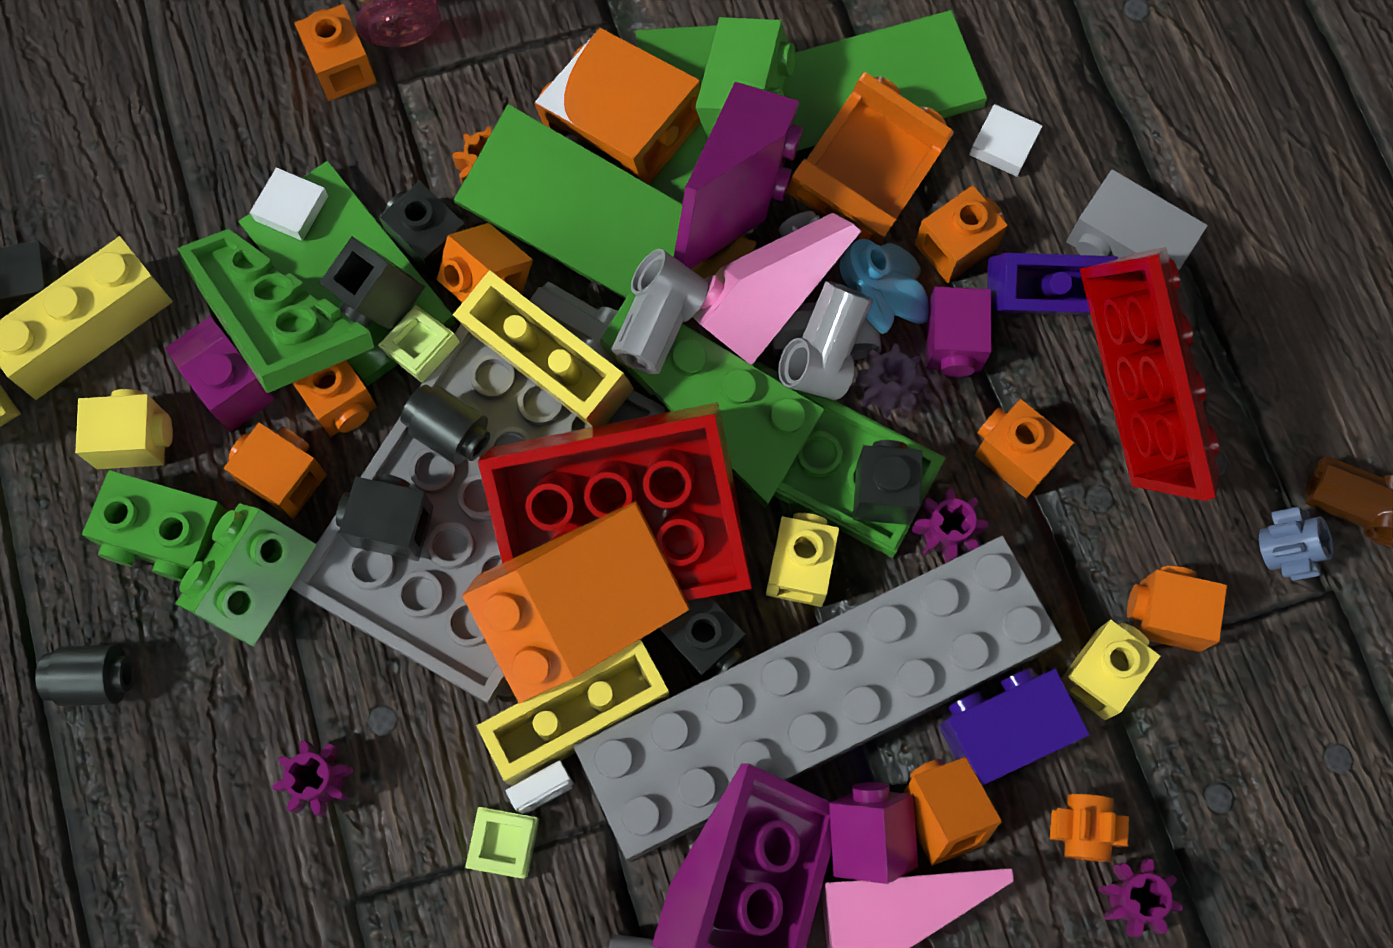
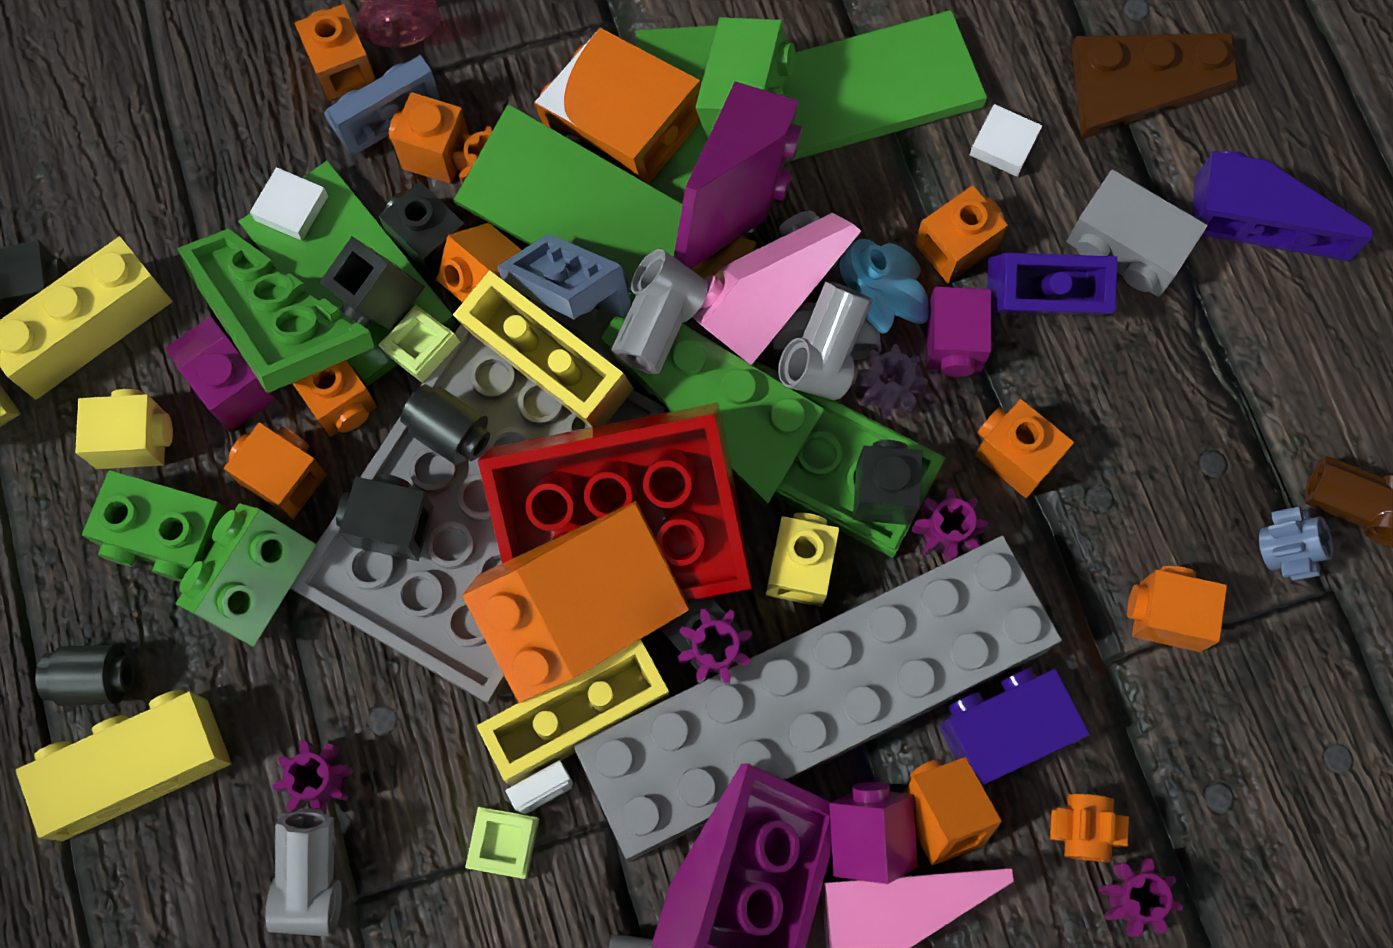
orange panel [787,72,954,245] -> none
light yellow brick [1061,620,1160,720] -> none
red slope [1080,247,1219,501] -> none
none -> light yellow brick [15,690,232,841]
none -> light grey piece [265,808,342,937]
none -> sand blue bracket [324,55,441,157]
none -> orange brick [389,92,469,184]
none -> sand blue bracket [497,234,631,319]
none -> magenta gear [678,608,752,685]
none -> reddish brown wing [1071,33,1238,139]
none -> dark purple slope [1191,151,1373,261]

